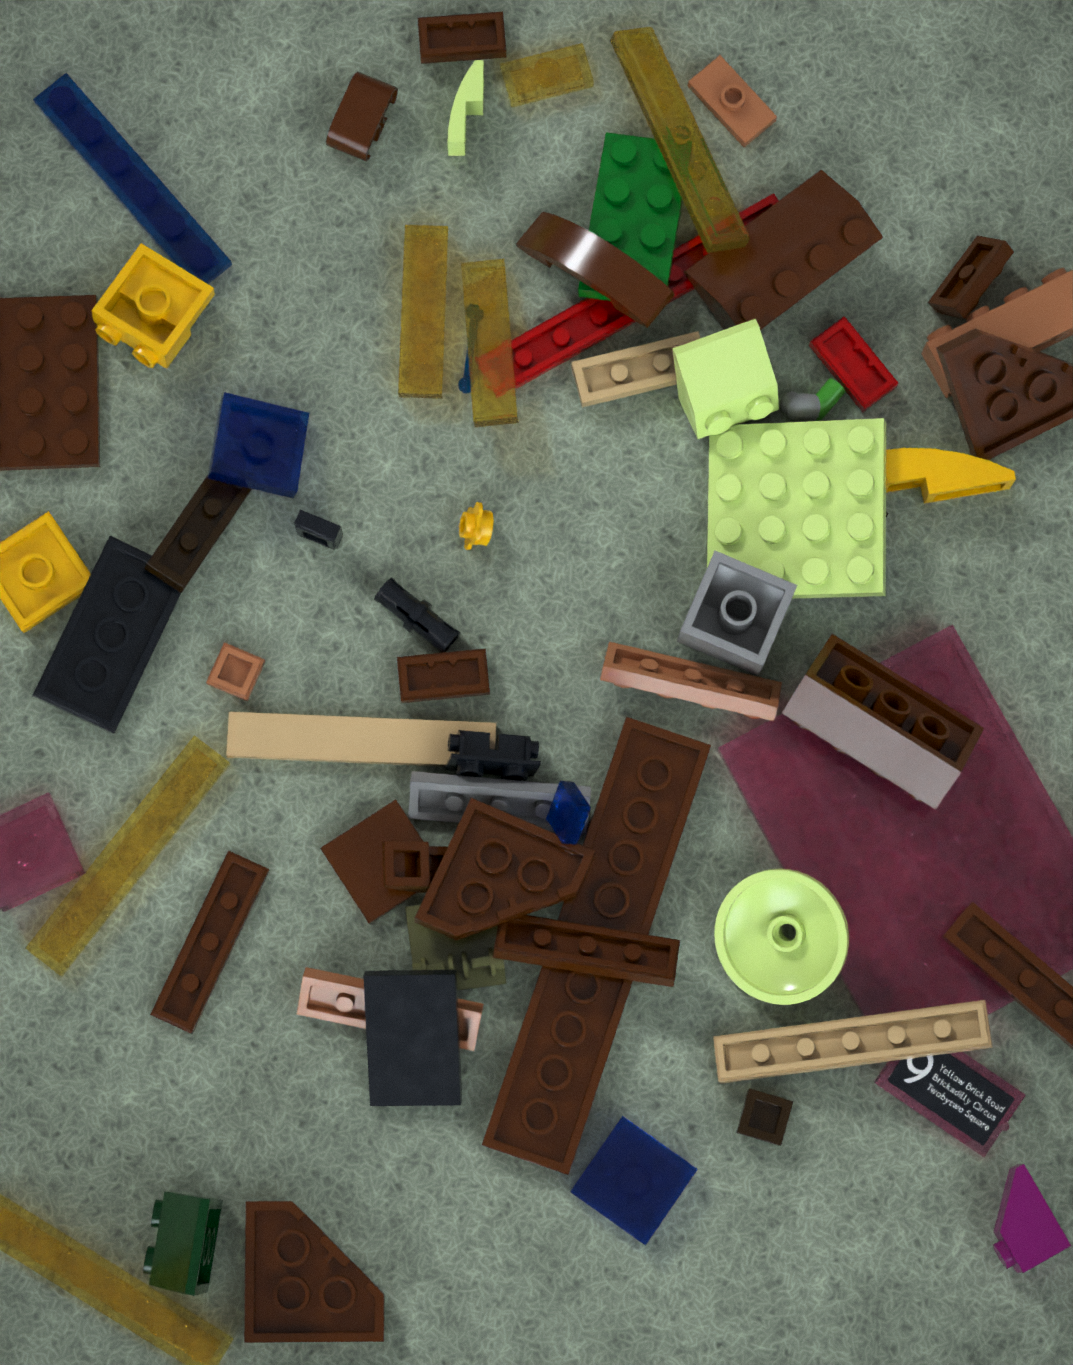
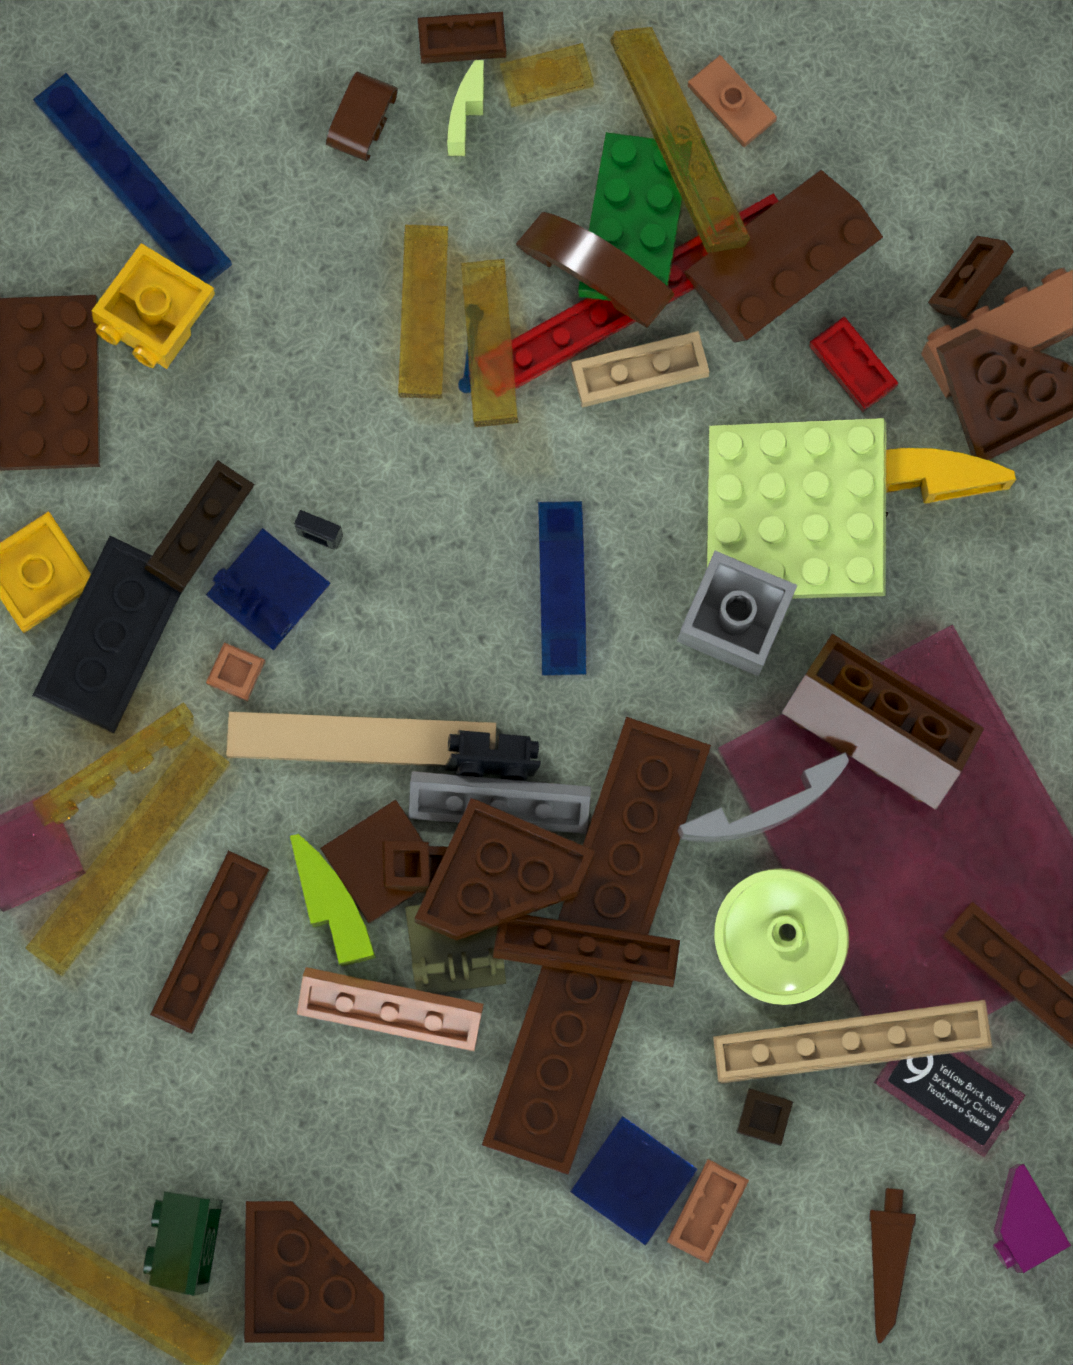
clear blue plate [208,392,309,498] -> none
black tile [363,970,462,1106] -> none
black pin [374,577,460,653] -> none
reddish brown plate [397,648,490,703] -> none
yellow plate [459,502,494,550] -> none
clear blue tile [546,781,591,845] -> none
nougat plate [600,642,782,721] -> none
yellowish green slope [673,319,779,439] -> none
arm [780,378,846,422] -> none
none -> clear yellow plate [33,702,194,827]
none -> clear blue hinge [206,528,331,651]
none -> lime slope [290,834,376,967]
none -> clear blue slope [538,501,586,676]
none -> nougat plate [666,1159,749,1263]
none -> light grey slope [677,753,849,842]
none -> reddish brown bar [869,1188,916,1344]

